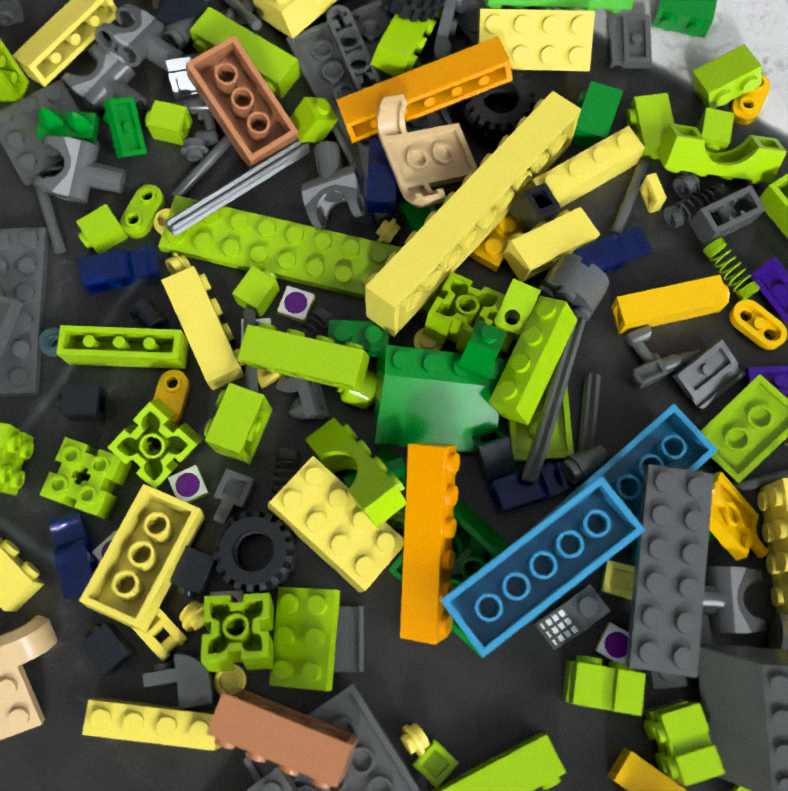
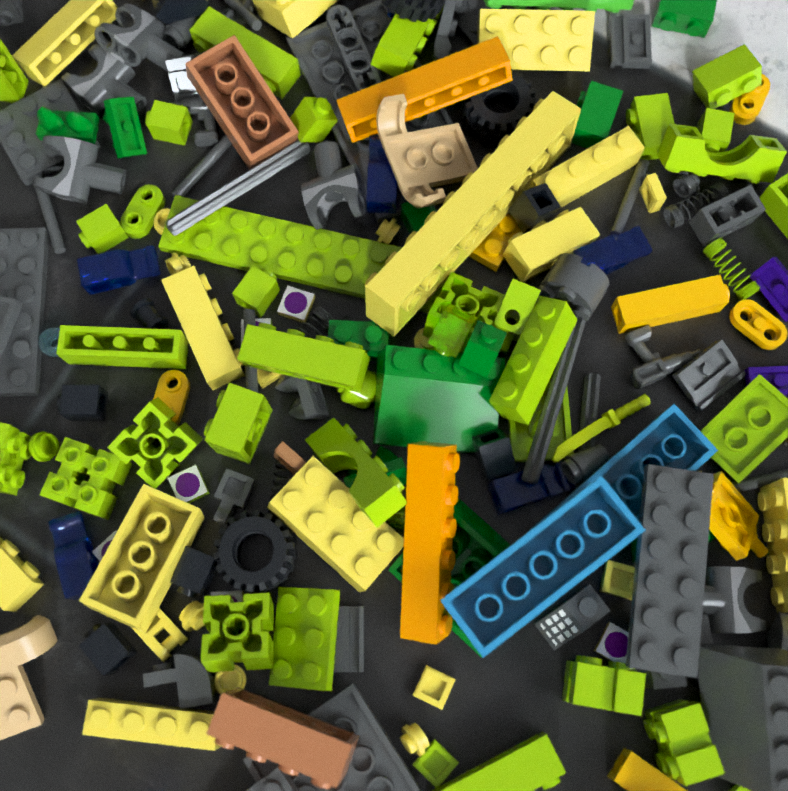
dark grey plate [180,138,208,162] -> none
none -> lime plate [29,431,59,462]
none -> medium nougat tile [273,441,306,475]
none -> light yellow tile [413,665,456,710]
none -> clear neon green brick [428,304,478,357]
none -> neon yellow sword [552,394,651,463]

